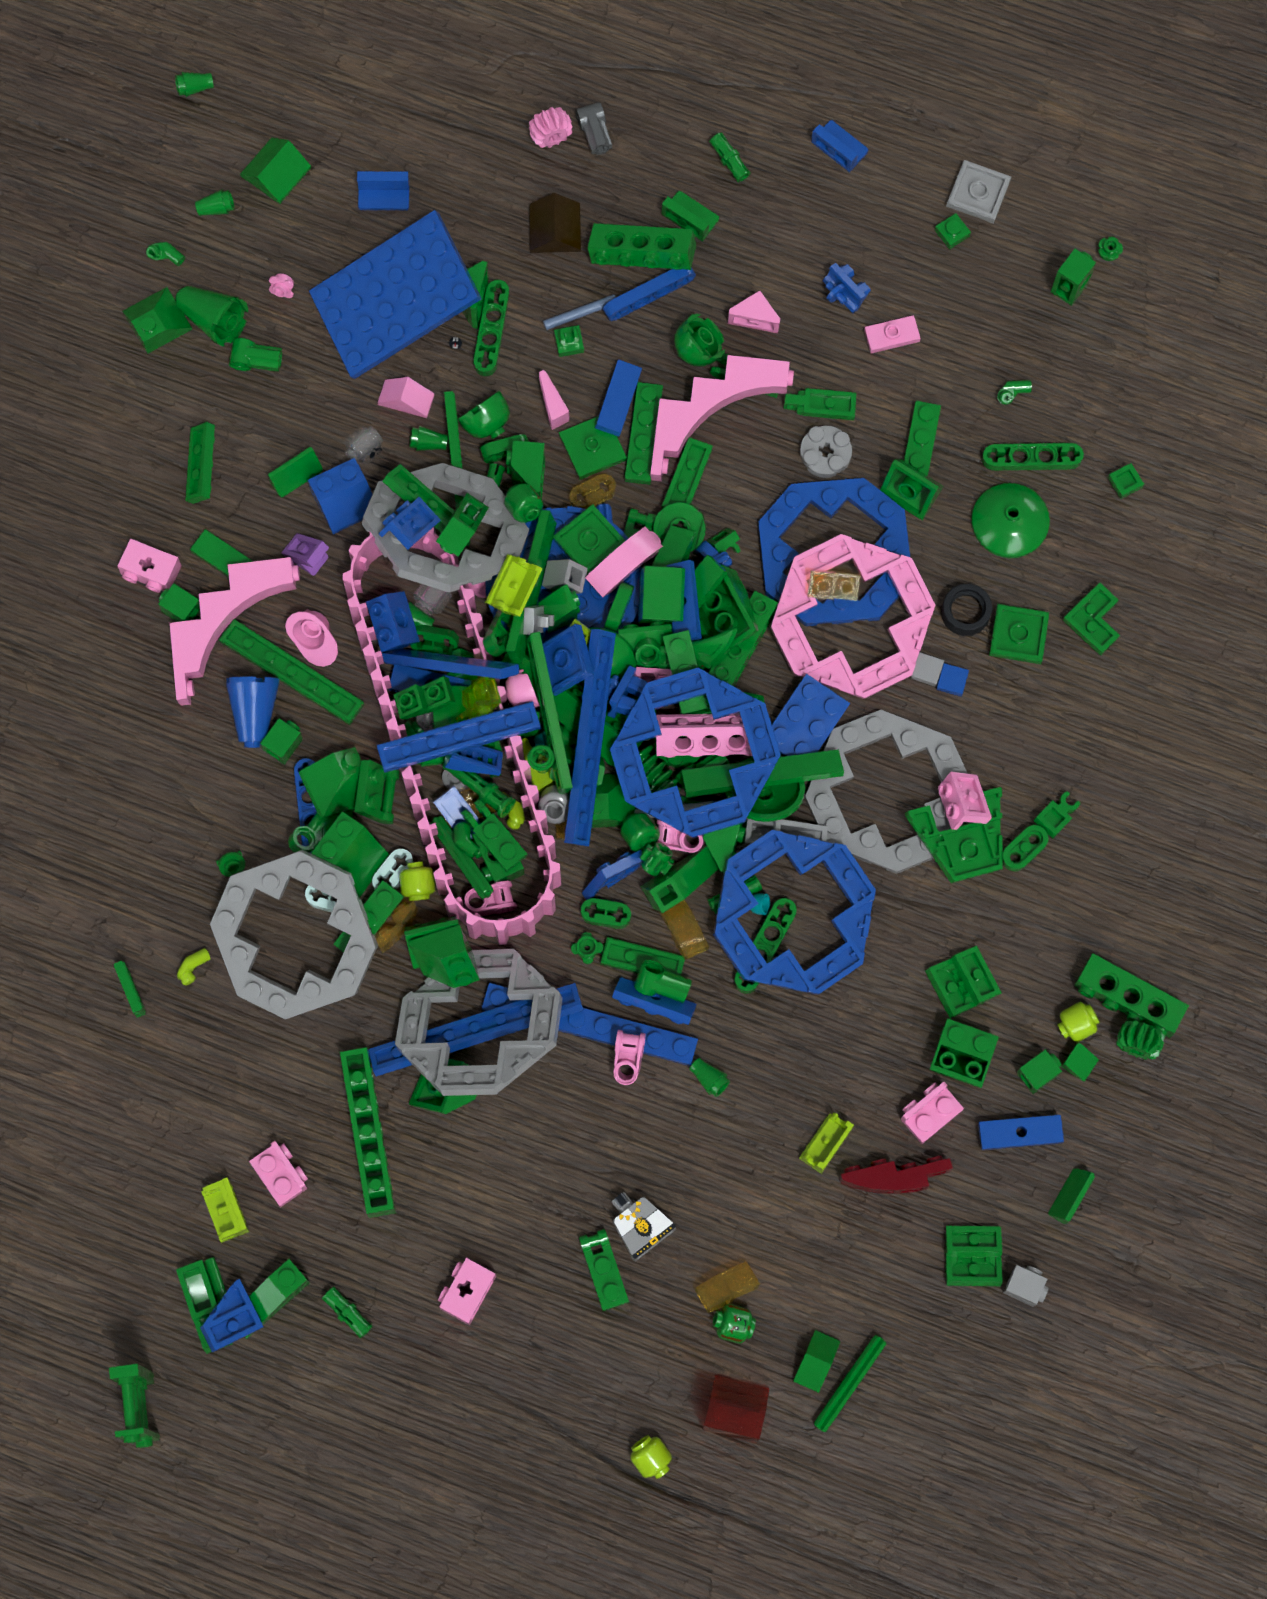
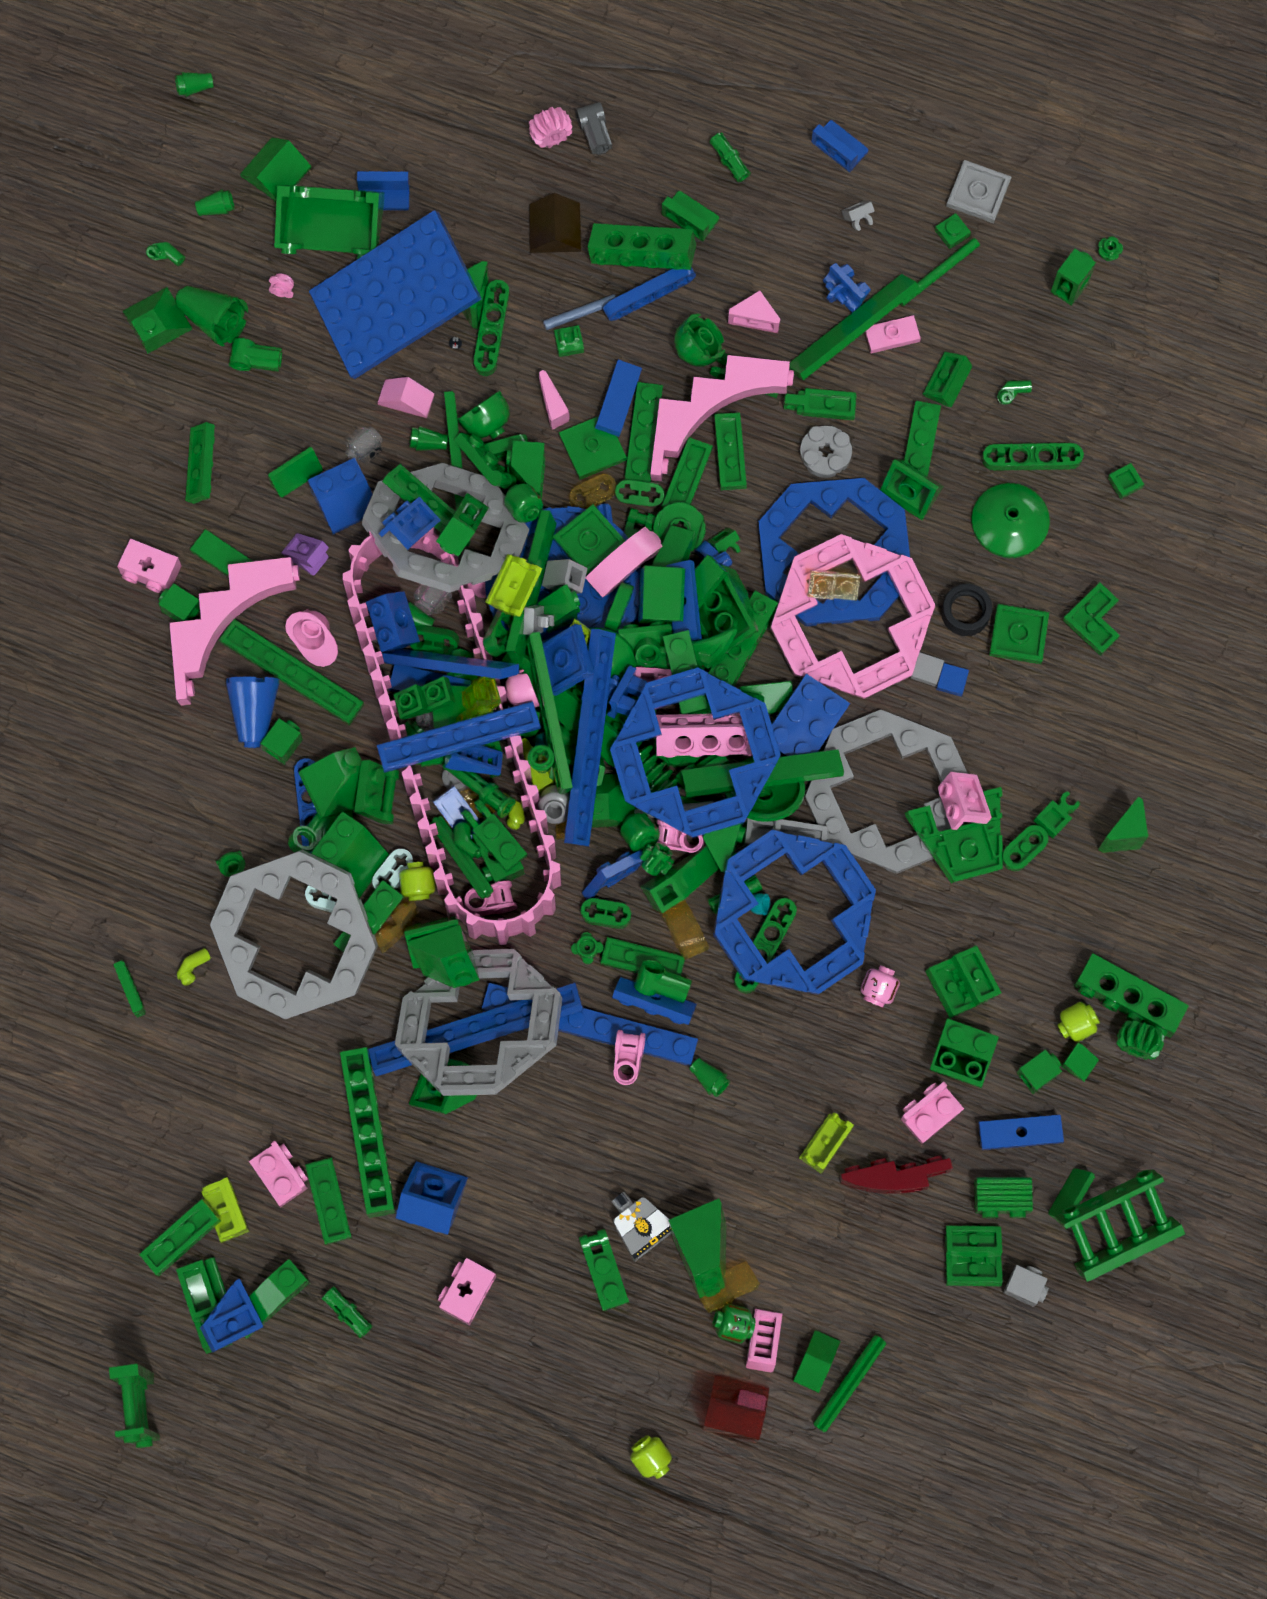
none -> green plate [139,1199,221,1276]
none -> green windscreen [274,185,385,259]
none -> green tile [305,1157,352,1245]
none -> blue slope [396,1161,468,1235]
none -> green plate [454,433,516,489]
none -> green beam [615,479,665,507]
none -> green slope [668,1198,727,1298]
none -> green plate [714,412,747,491]
none -> slope [739,681,793,714]
none -> bright pink slope [746,1309,782,1372]
none -> green tile [789,274,919,380]
none -> light grey tile [841,200,875,231]
none -> bright pink head [860,965,900,1007]
none -> green bar [900,238,980,307]
none -> green slope [923,352,972,408]
none -> green brick [974,1177,1033,1219]
none -> green fence [1055,1169,1185,1282]
none -> green slope [1098,797,1148,853]

